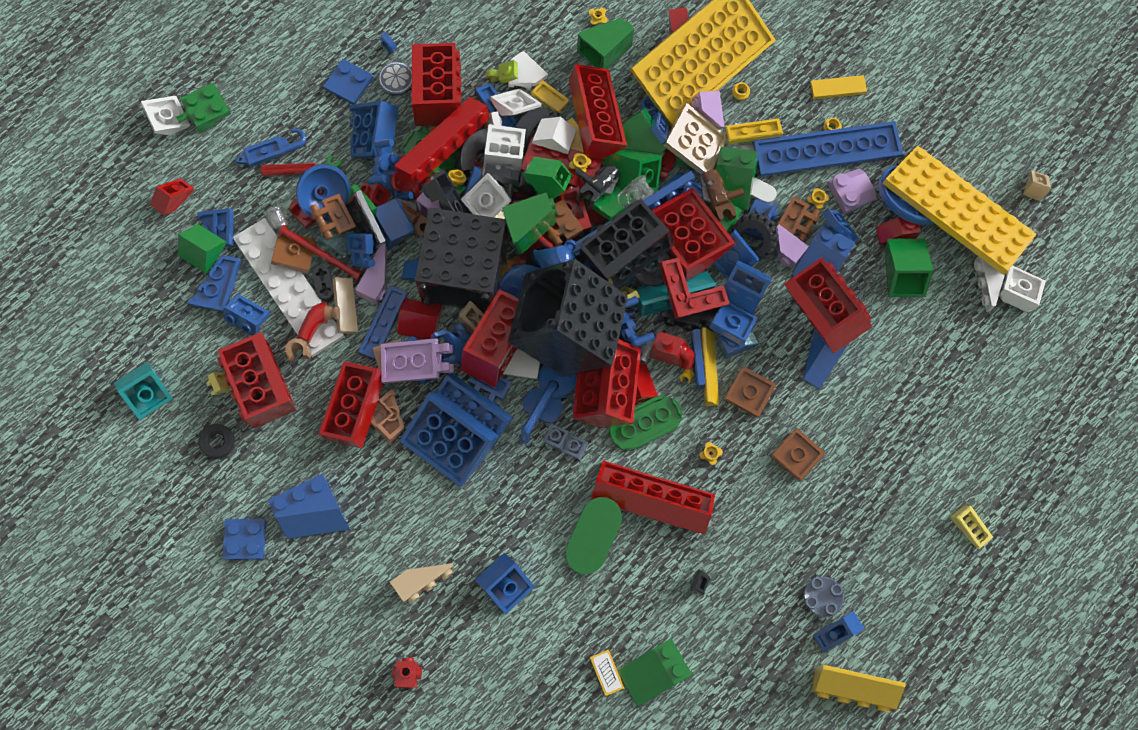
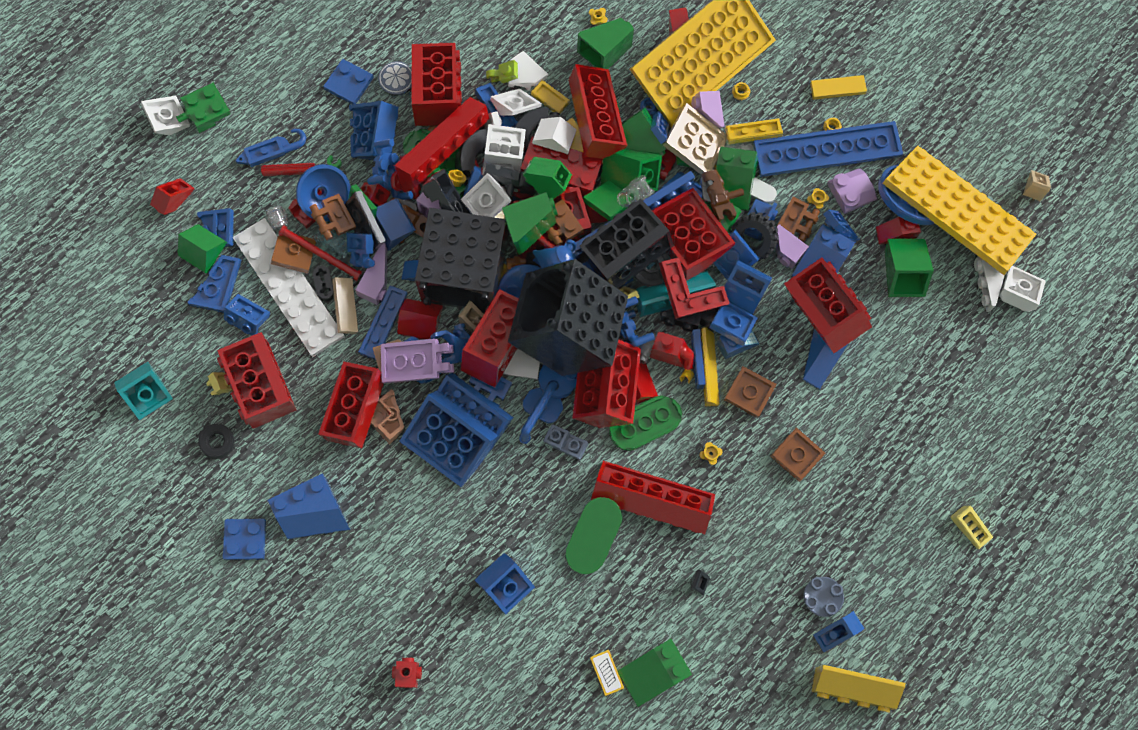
piece [285,303,340,362] -> none
blue tile [380,32,397,53] -> none
tan slope [390,563,455,604] -> none
yellow plate [569,153,591,173] -> none
black piece [574,164,620,210] -> none

